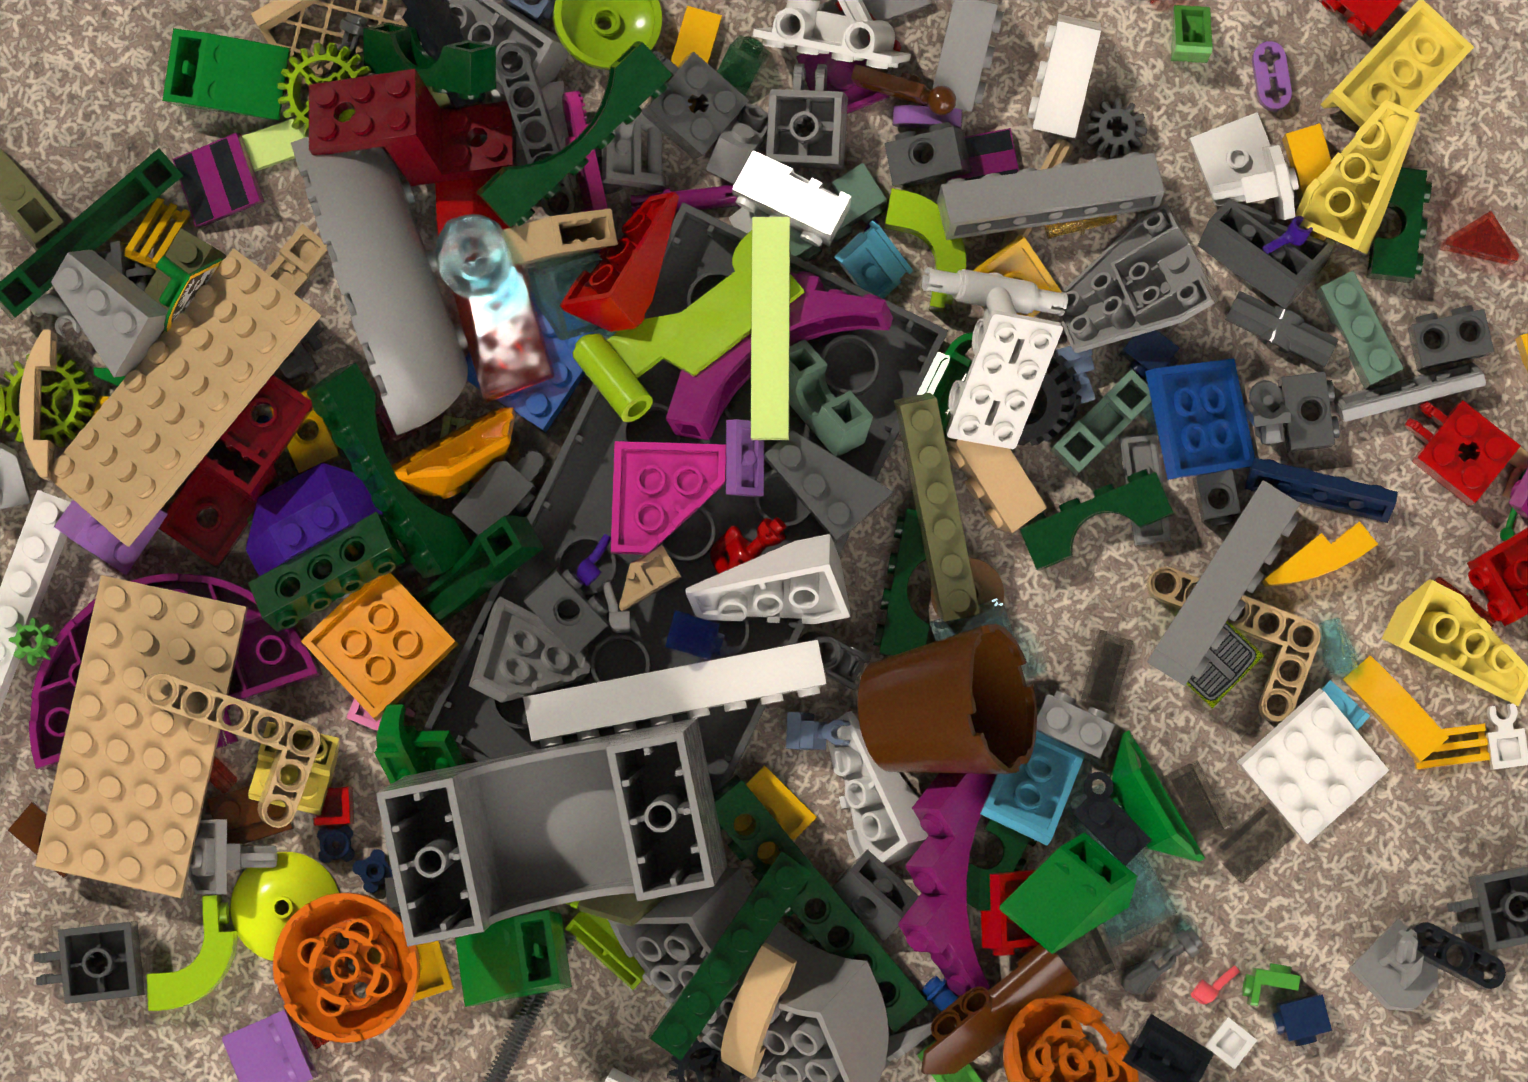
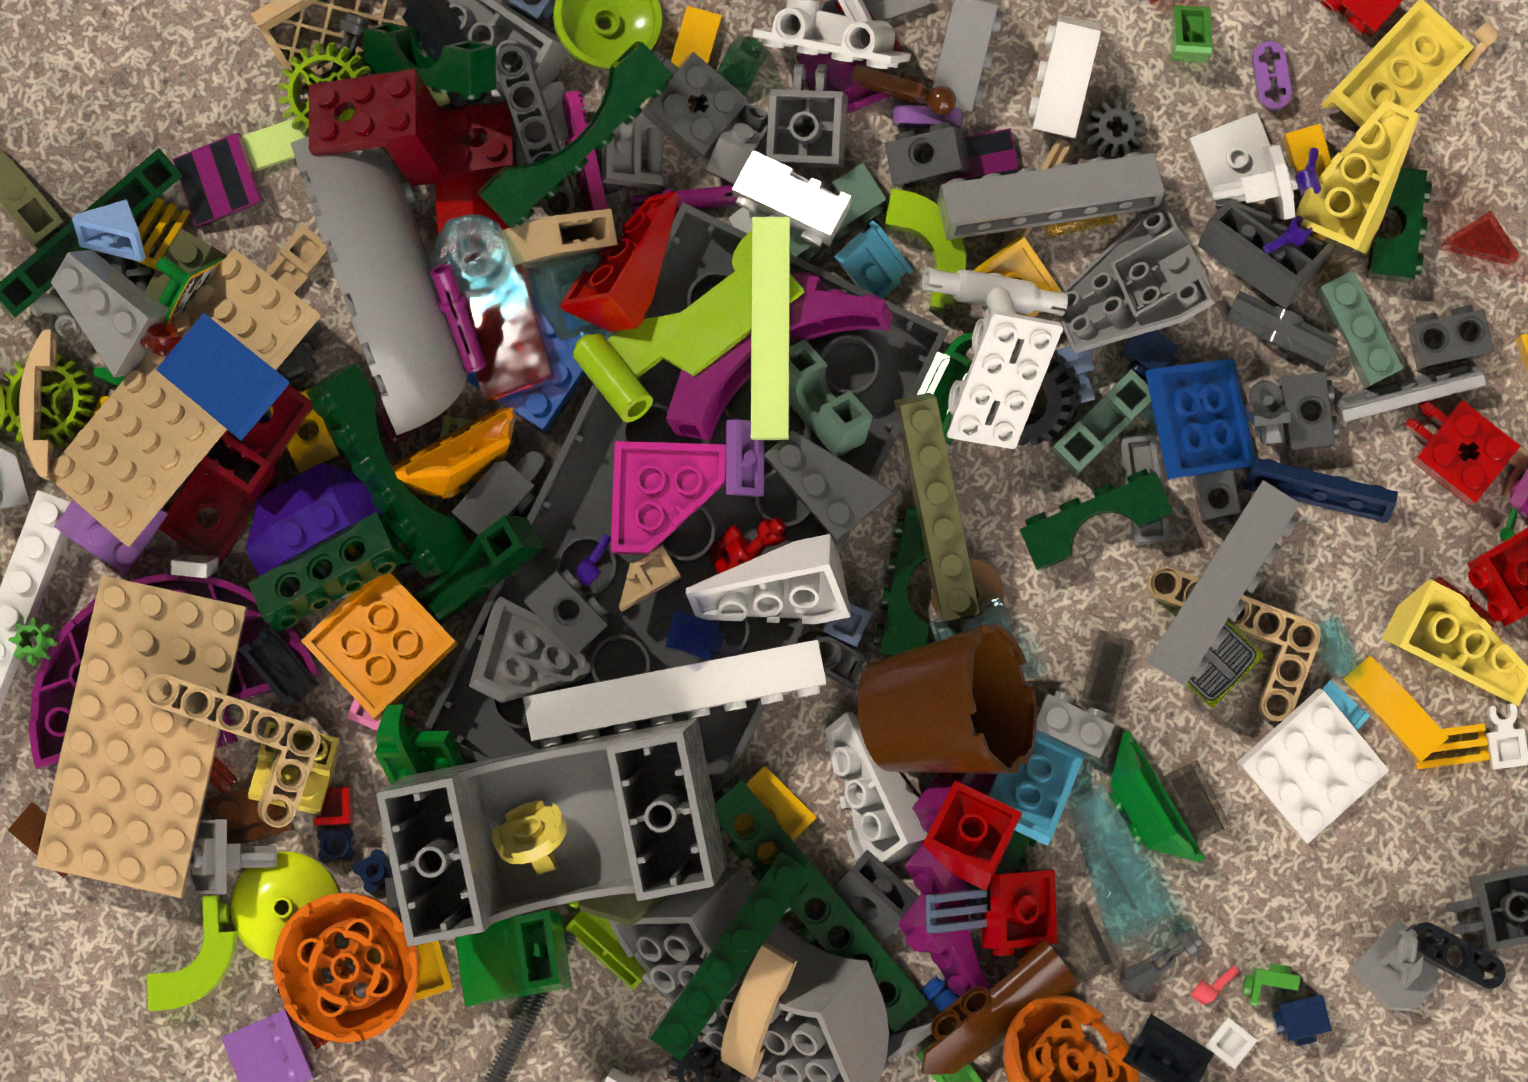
dark grey hinge [34,921,145,1004] -> none
green slope [162,28,291,121] -> none
light grey hand [602,582,631,633] -> none
sand blue piece [786,712,851,751] -> none
tan brick [945,437,1047,533] -> none
green slope [999,832,1138,954] -> none
black hinge [1072,772,1152,866] -> none
clear smoke panel [1211,802,1294,883] -> none
yellow slope [1261,521,1378,587] -> none
none -> light blue slope [72,200,146,262]
none -> clear red plate [140,323,183,356]
none -> blue tile [156,313,290,441]
none -> white tile [171,553,219,578]
none -> black hinge [239,628,320,708]
none -> magenta pin [430,264,486,373]
none -> light yellow tile [491,800,567,875]
none -> sand blue brick [823,603,872,649]
none -> red slope [923,780,1023,891]
none -> sand blue tile [926,889,987,933]
none -> dark purple hand [1295,148,1322,196]
none -> tan hand [1461,22,1498,72]

